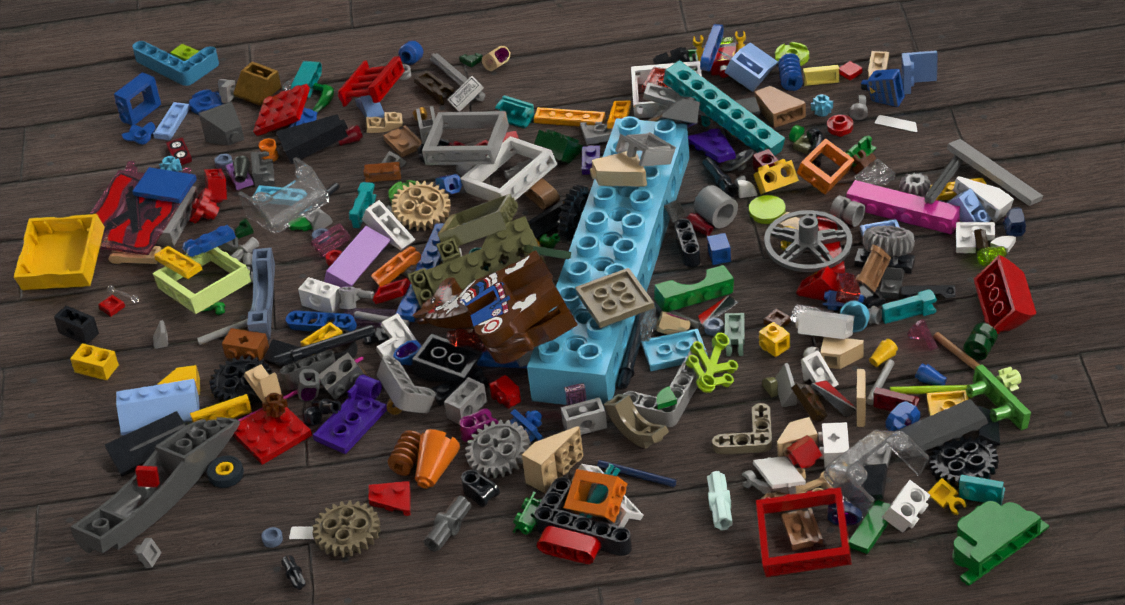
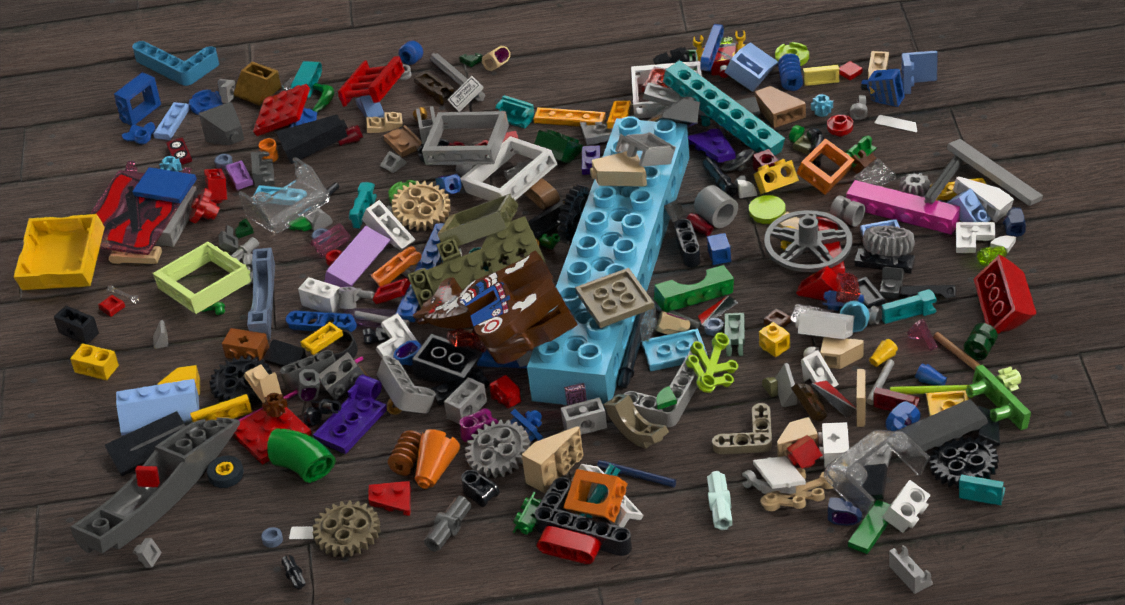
yellow tile [154,246,202,279] -> none
lime plate [170,44,199,61] -> none
blue hinge [182,225,236,257] -> none
light grey bar [197,319,248,345] -> none
pearl dark grey cone [233,156,250,182] -> none
black axle [274,325,375,366] -> none
dark orange hinge [364,162,401,182] -> none
dark green tile [524,245,571,259] -> none
red window [756,487,852,577] -> none
medium nougat plate [781,508,823,551] -> none
medium nougat plate [855,244,891,292] -> none
yellow plate [928,478,966,515] -> none
green brick [952,501,1049,586] -> none
dark brown tile [974,229,989,250] -> none
none -> green brick [267,428,336,483]
none -> light grey hinge [889,545,933,594]

